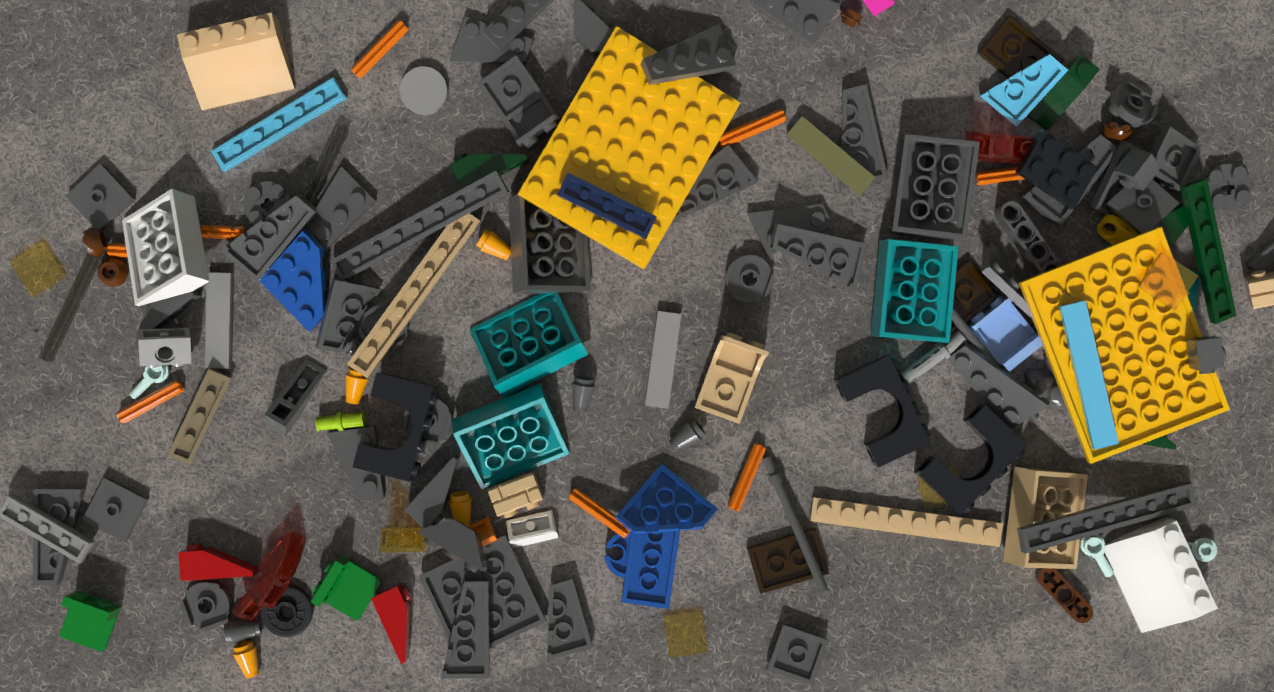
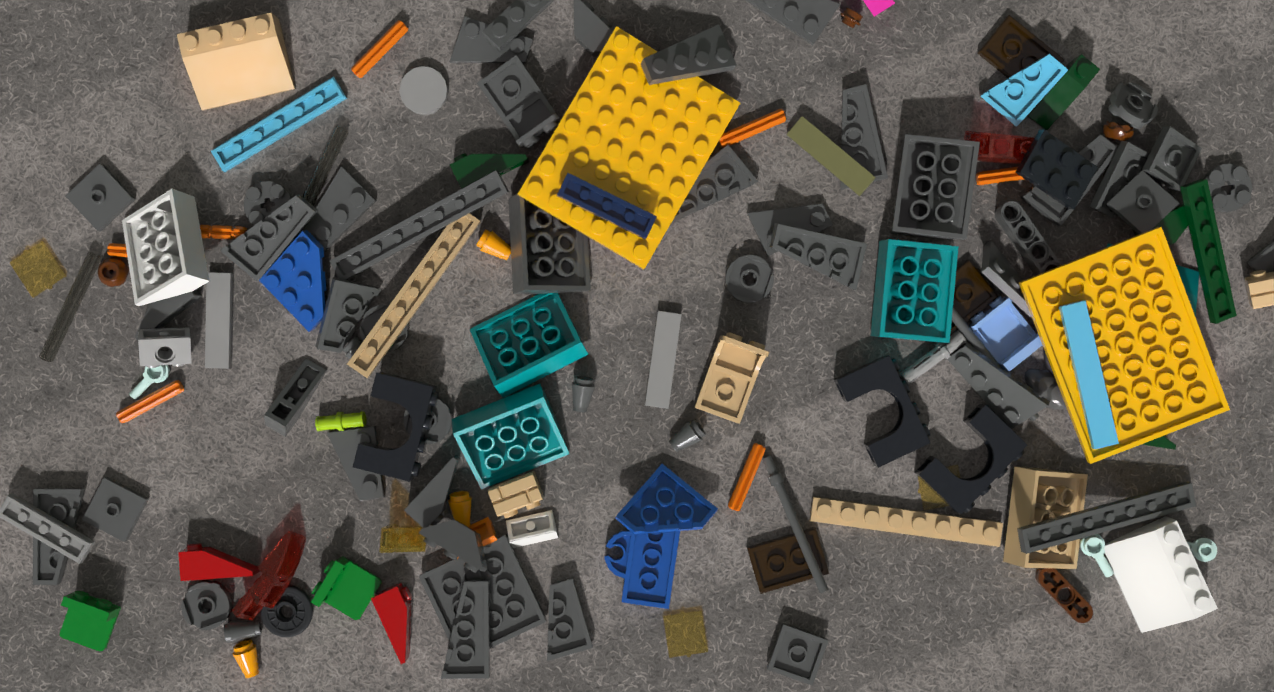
reddish brown plate [82,227,108,257] -> none
dark tan plate [167,368,232,465] -> none
light orange cone [345,367,369,404] -> none
orange axle [569,488,630,538] -> none
yellow piece [1097,214,1139,245] -> none
dark grey brick [1114,148,1161,191] -> none
clear yellow piece [1137,252,1198,310] -> none
dark grey brick [1186,336,1226,374] -> none

